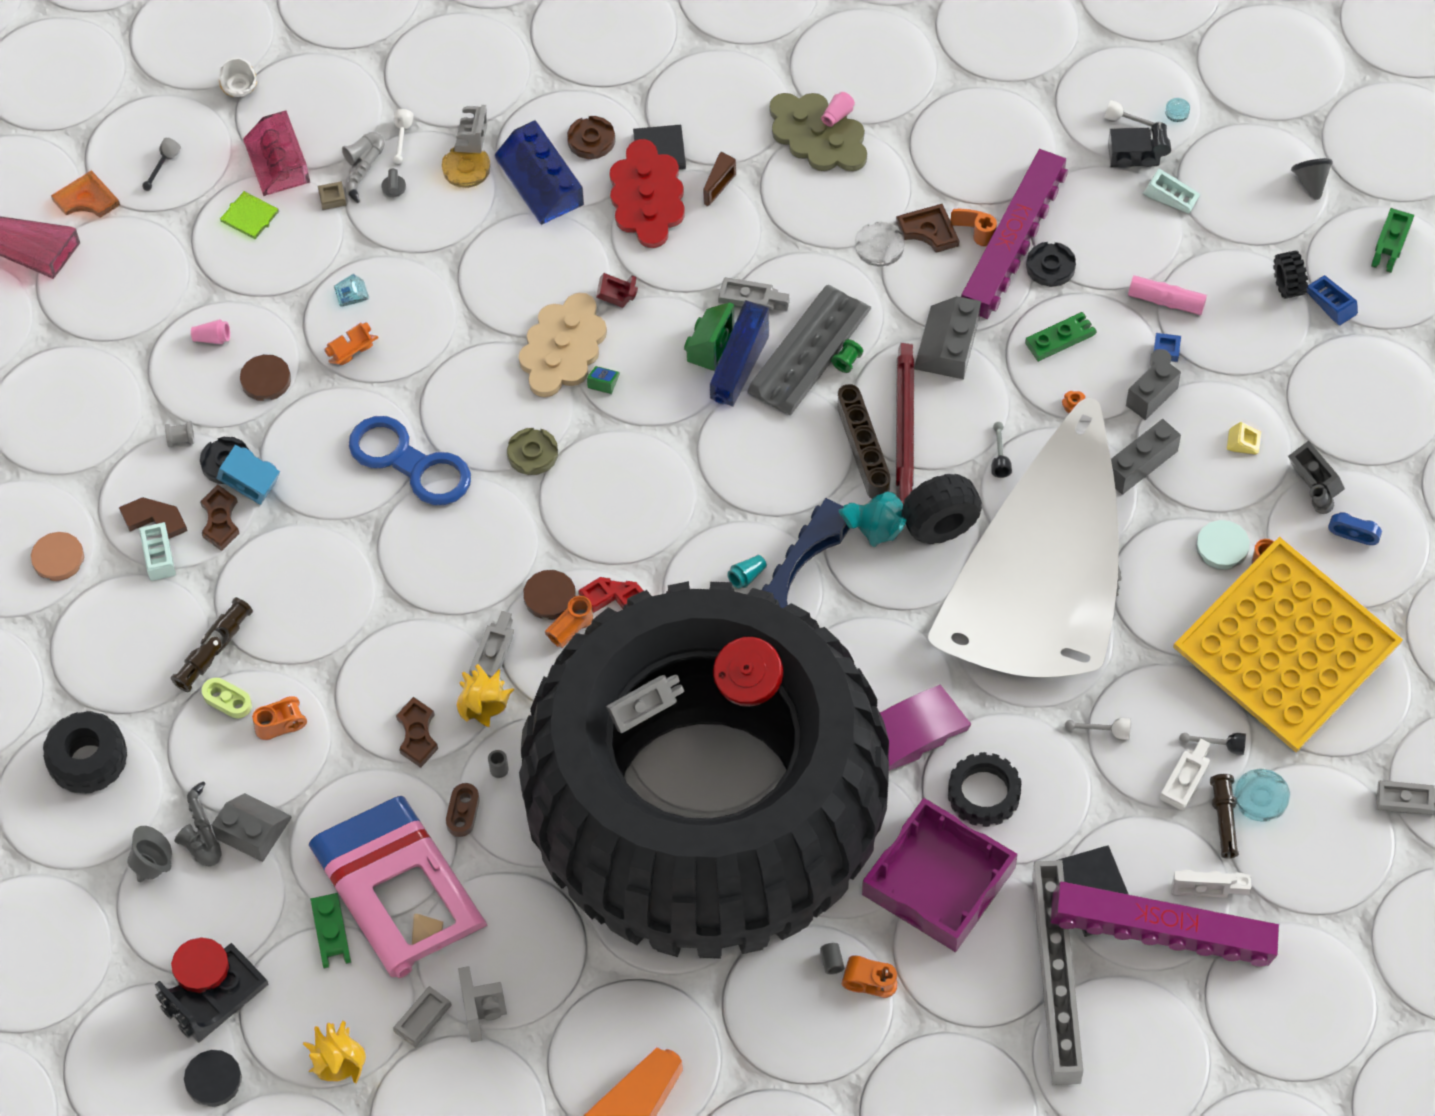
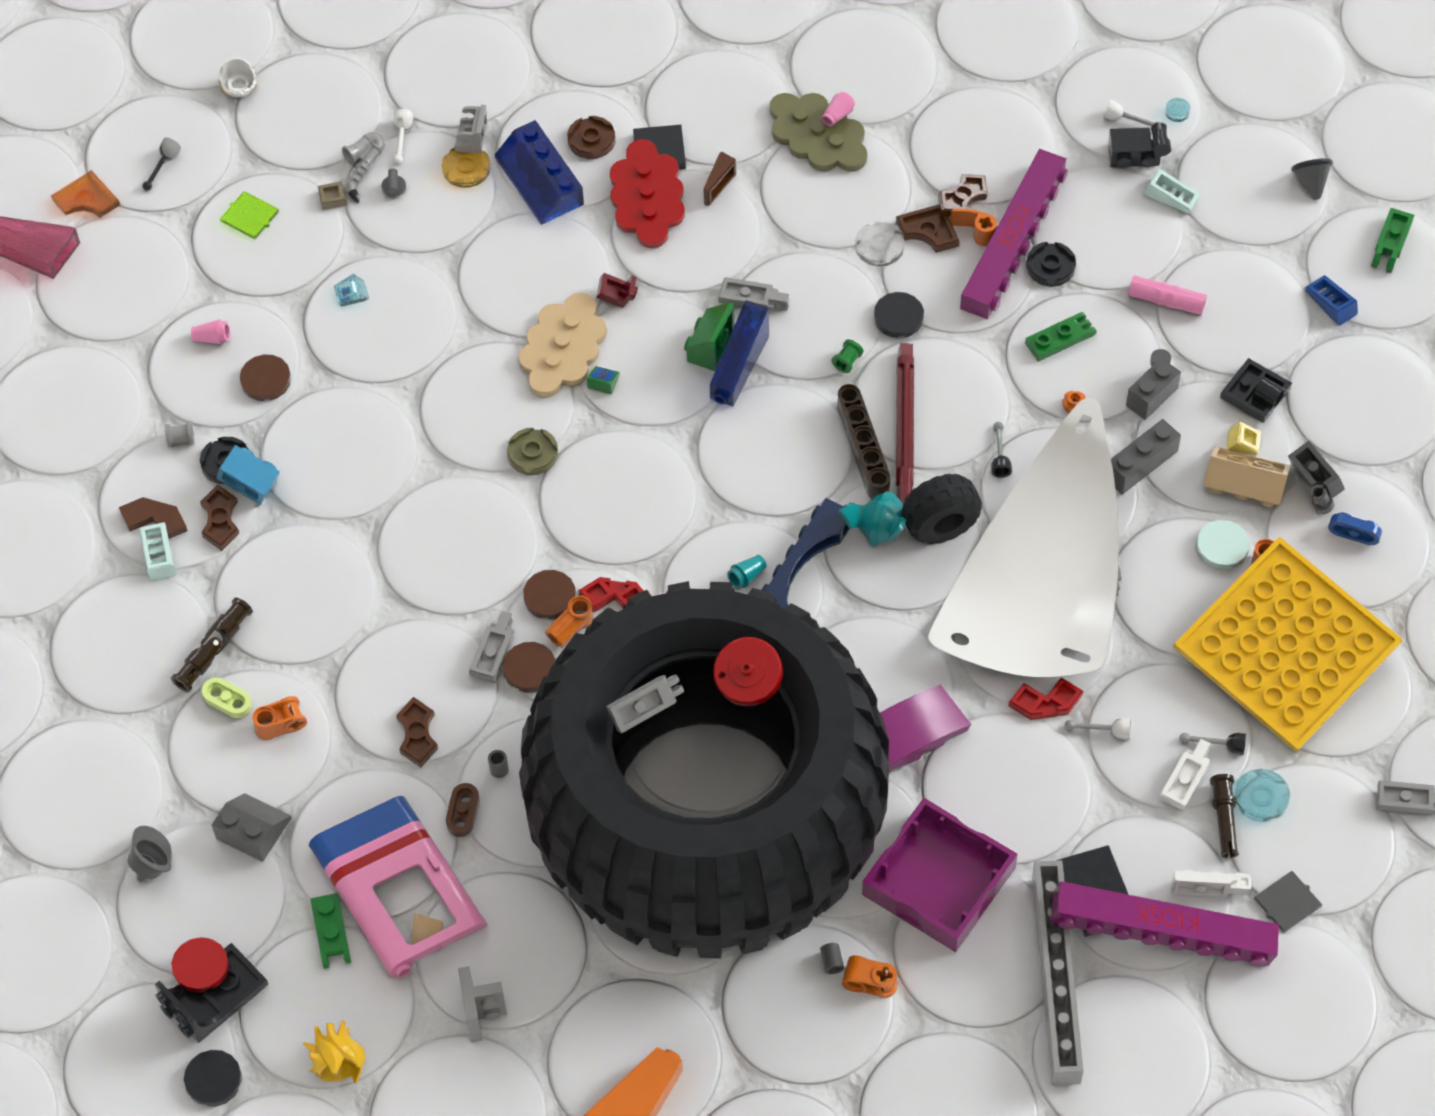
nougat tile [31,532,85,581] -> none
black tyre [43,711,127,794] -> none
dark grey piece [174,781,222,866] -> none
clear pink slope [243,110,310,196] -> none
orange hinge [324,322,379,365] -> none
blue bar [349,416,471,505] -> none
light grey tile [393,986,452,1048] -> none
yellow hair [456,664,514,727] -> none
dark grey plate [748,285,871,416] -> none
dark grey slope [914,296,981,379] -> none
black tyre [948,752,1022,827] -> none
blue plate [1154,333,1181,362] -> none
black tyre [1273,250,1308,299] -> none
none -> reddish brown tile [503,642,556,693]
none -> black tile [874,292,924,338]
none -> tile [938,174,988,216]
none -> red tile [1008,677,1084,720]
none -> tan slope [1203,446,1291,507]
none -> black plate [1220,358,1292,423]
none -> dark grey piece [1254,871,1322,933]

